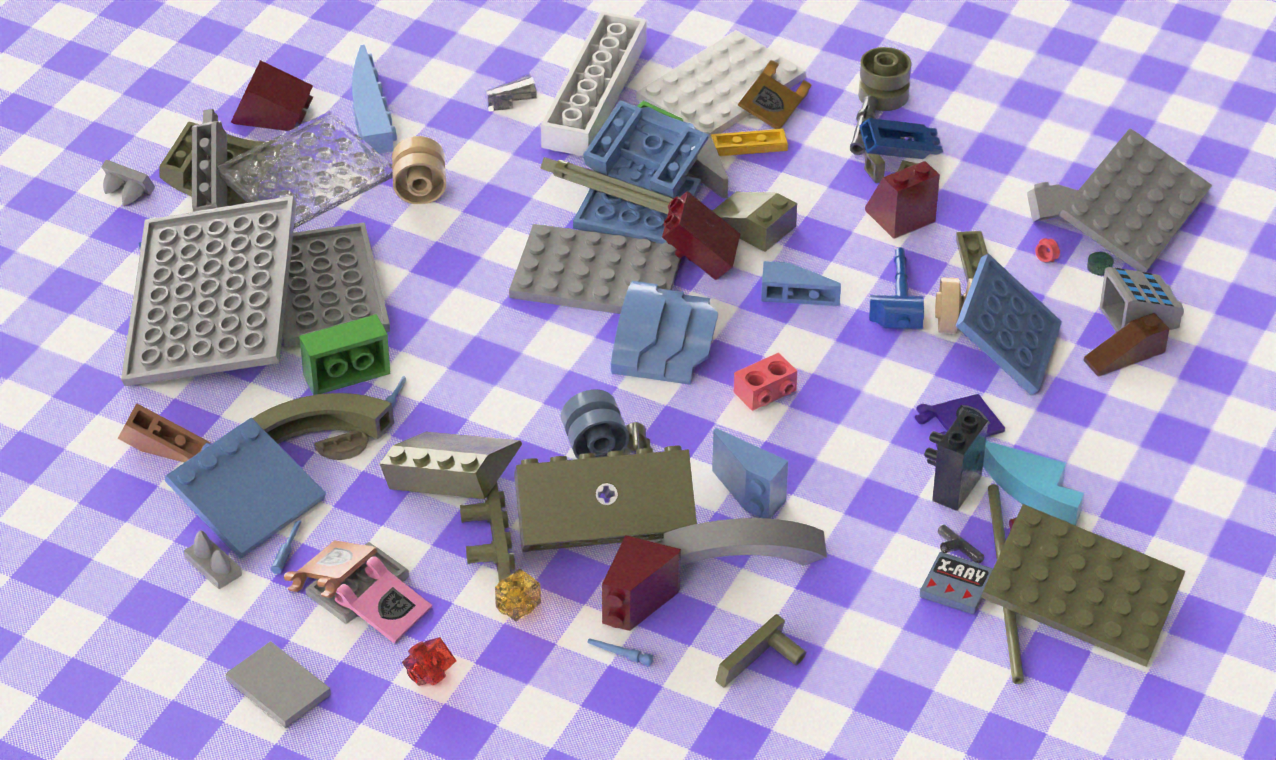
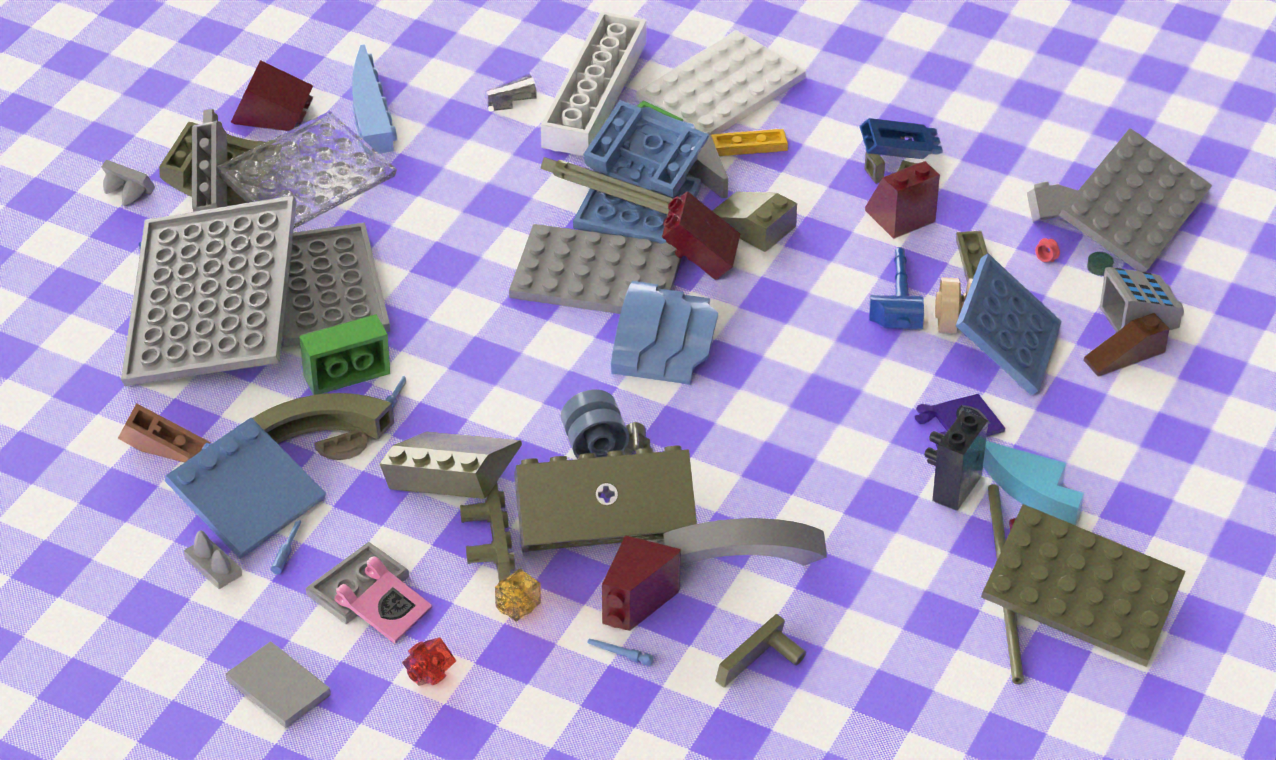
flag [284,540,377,598] -> none
tan wheel [392,136,446,204] -> none
medium blue slope [712,428,788,519] -> none
coral brick [733,352,798,411] -> none
pearl gold flag [738,60,812,129] -> none
medium blue slope [761,261,841,306] -> none
dark grey pin [849,96,878,155] -> none
olive wheel [858,47,912,111] -> none
sand blue tile [919,552,993,615] -> none
clear smoke piece [937,524,984,564] -> none

